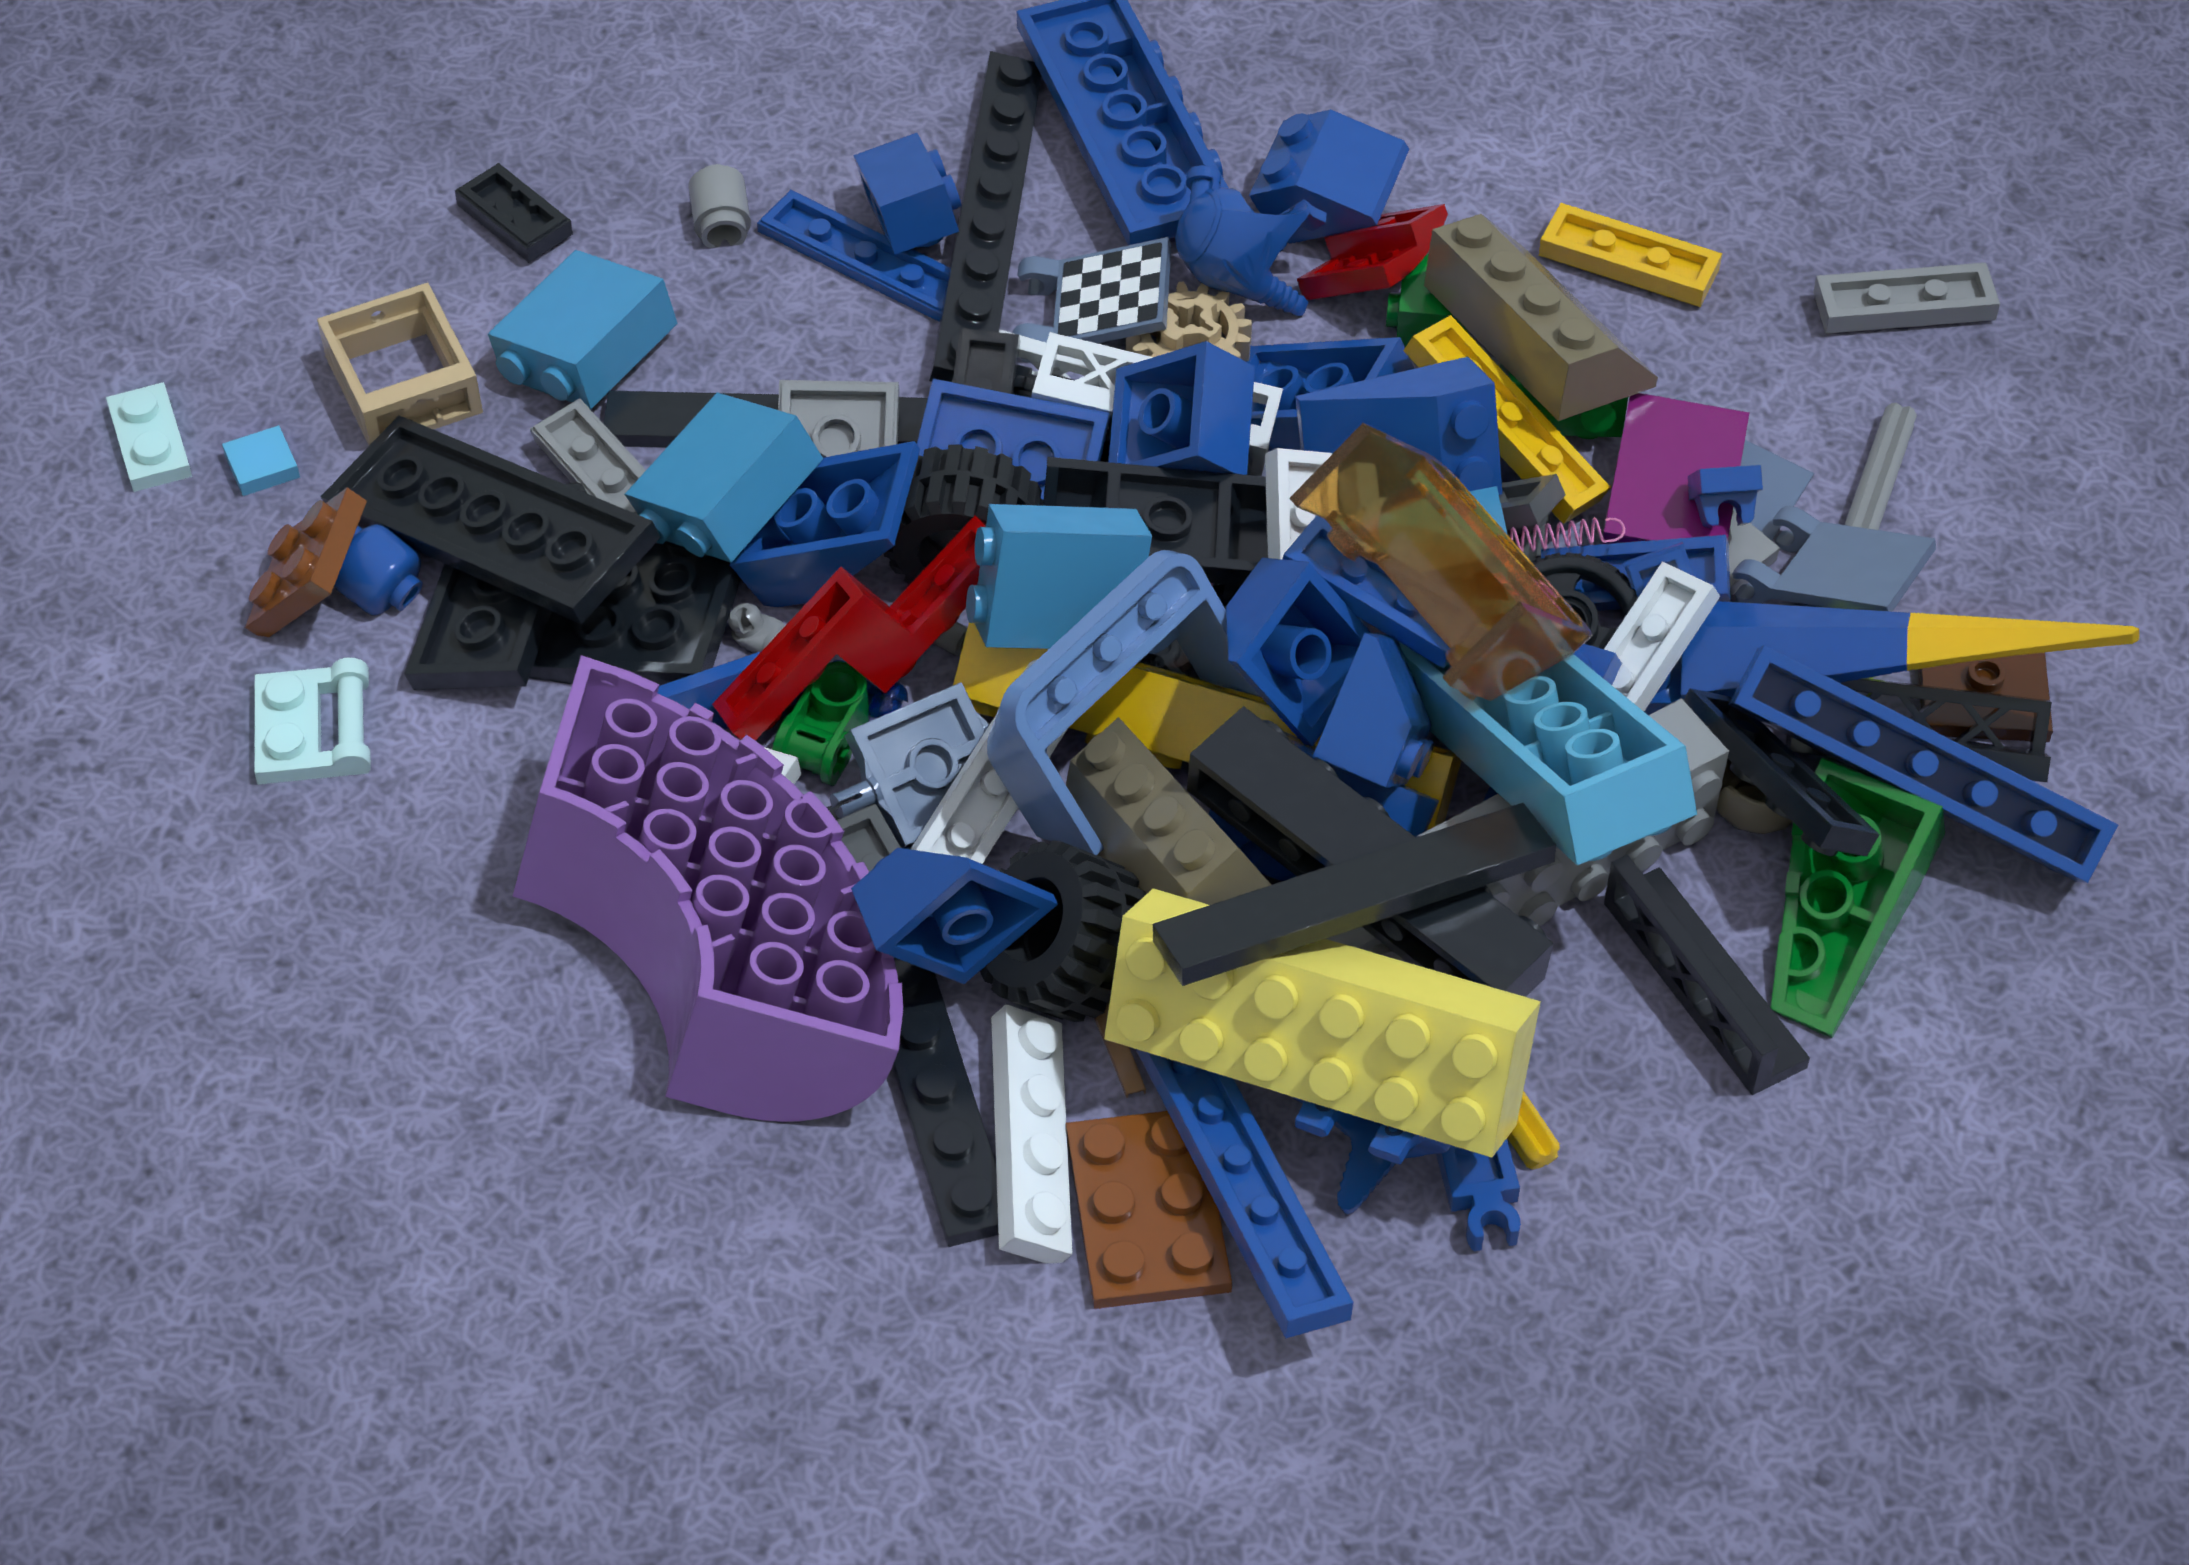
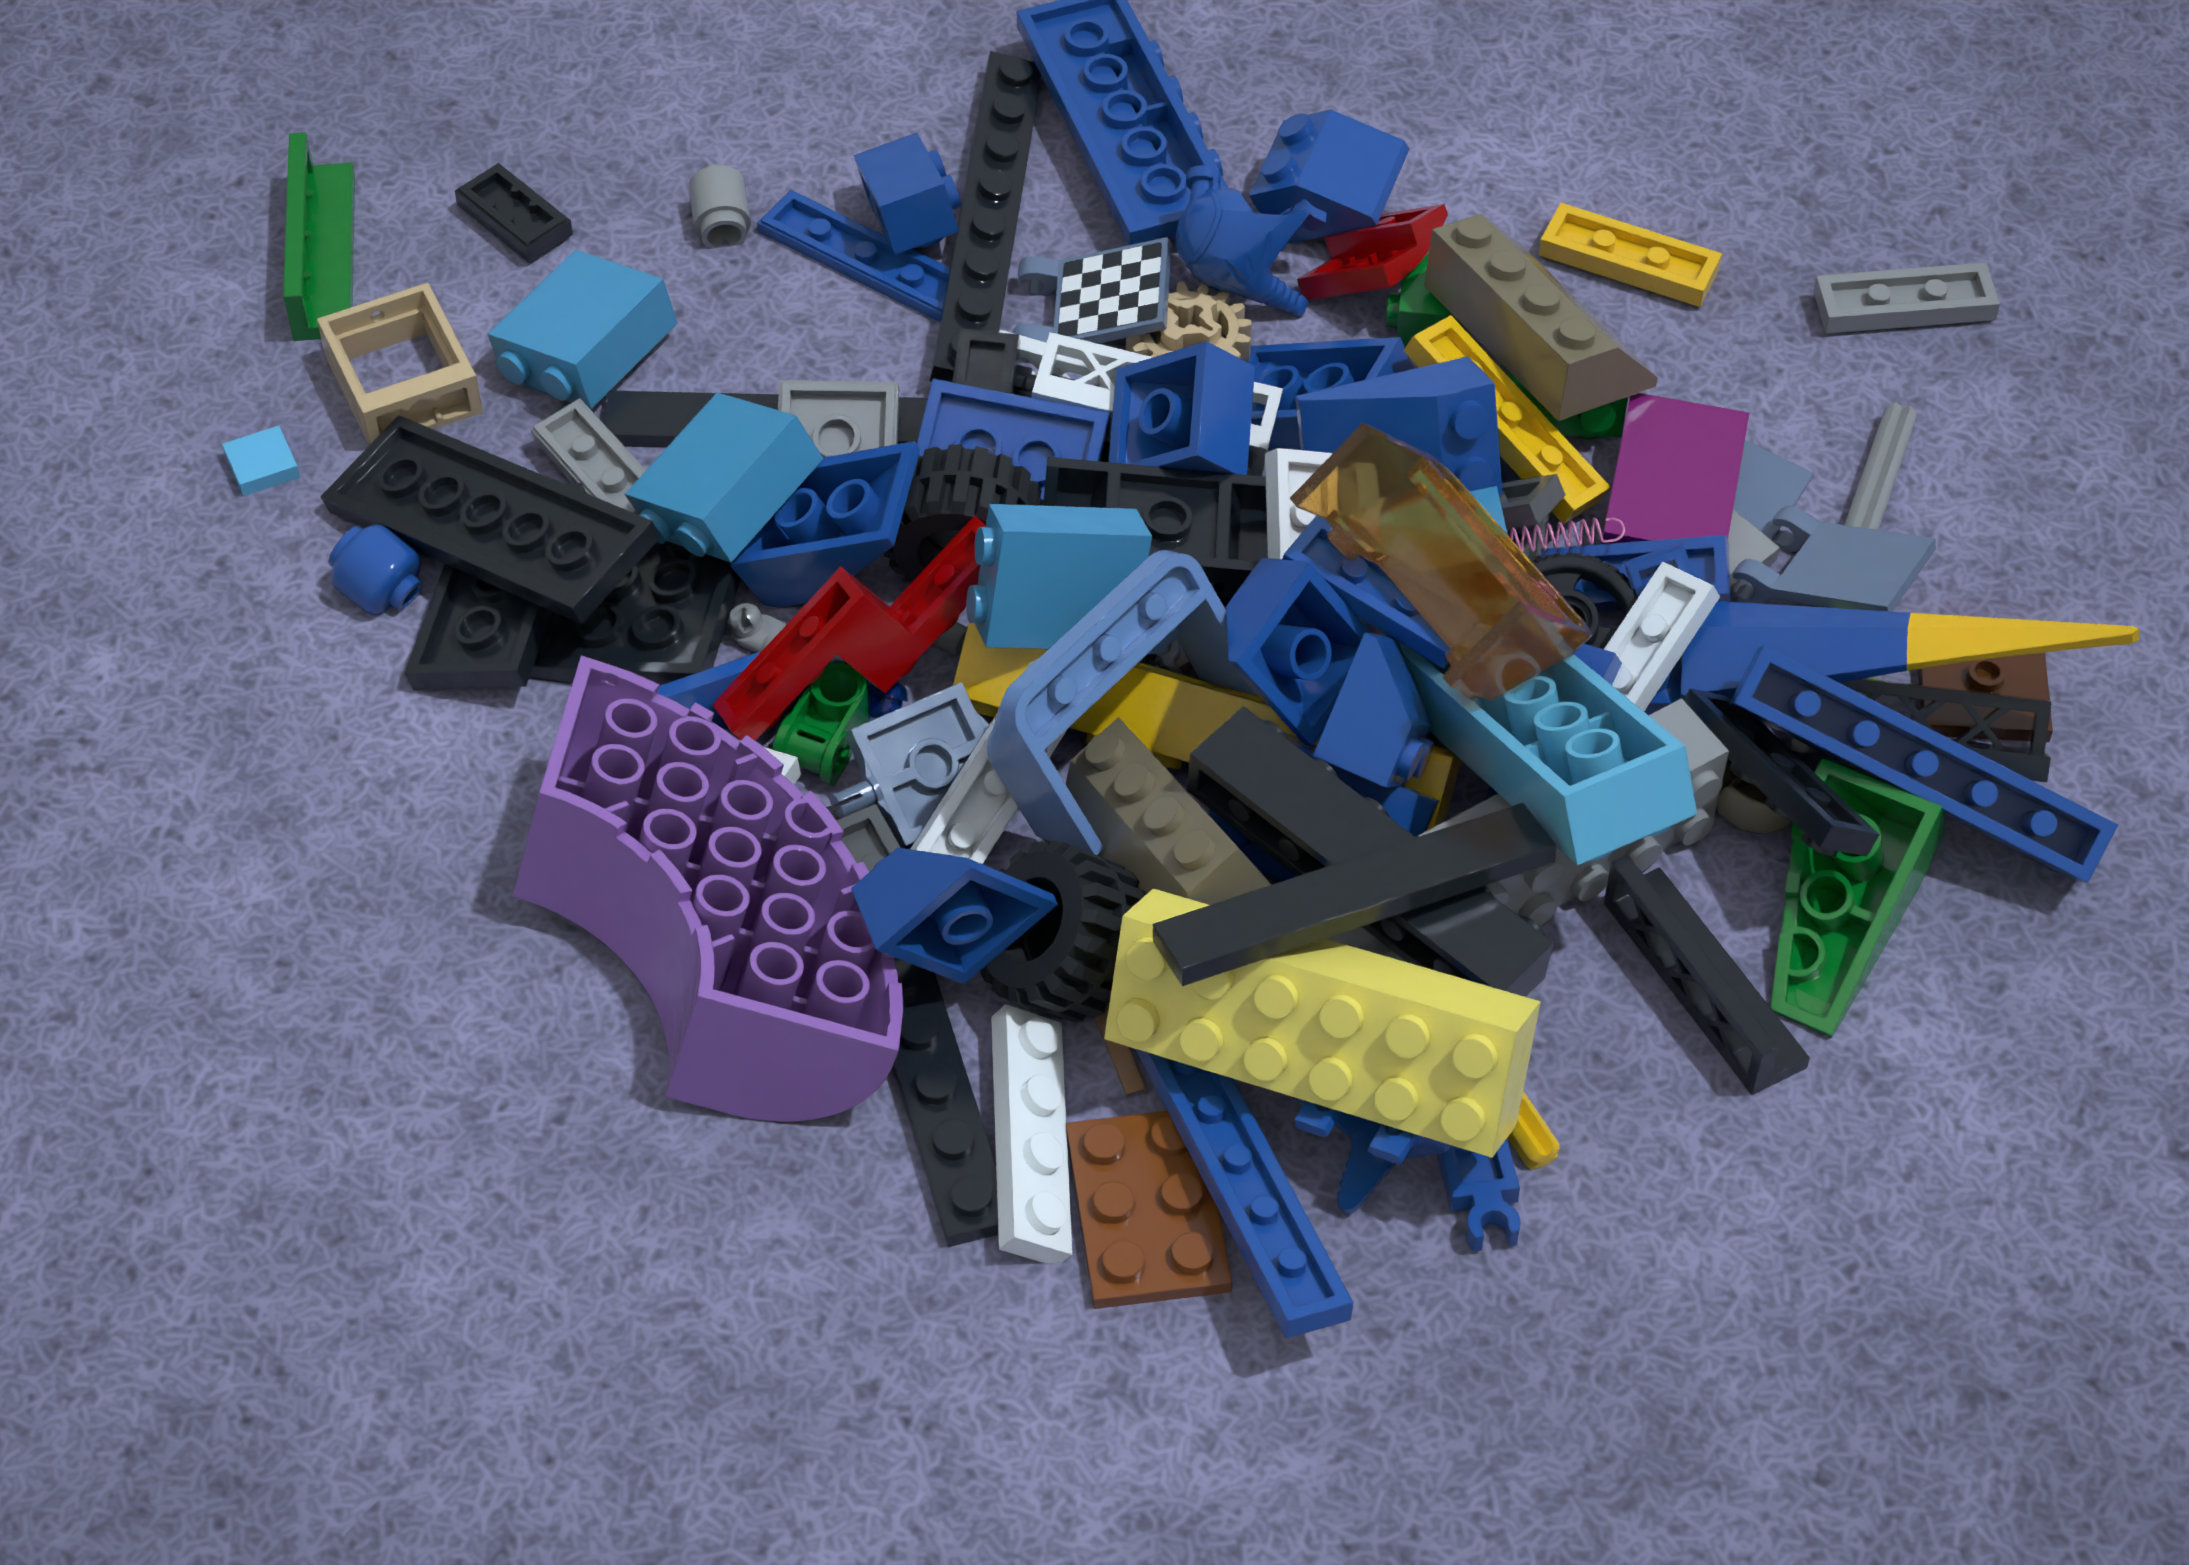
light aqua plate [106,382,192,492] -> none
dark orange plate [245,487,367,637] -> none
light aqua plate [255,658,371,785] -> none
blue tile [1687,465,1763,528] -> none
none -> green fence [283,132,355,341]

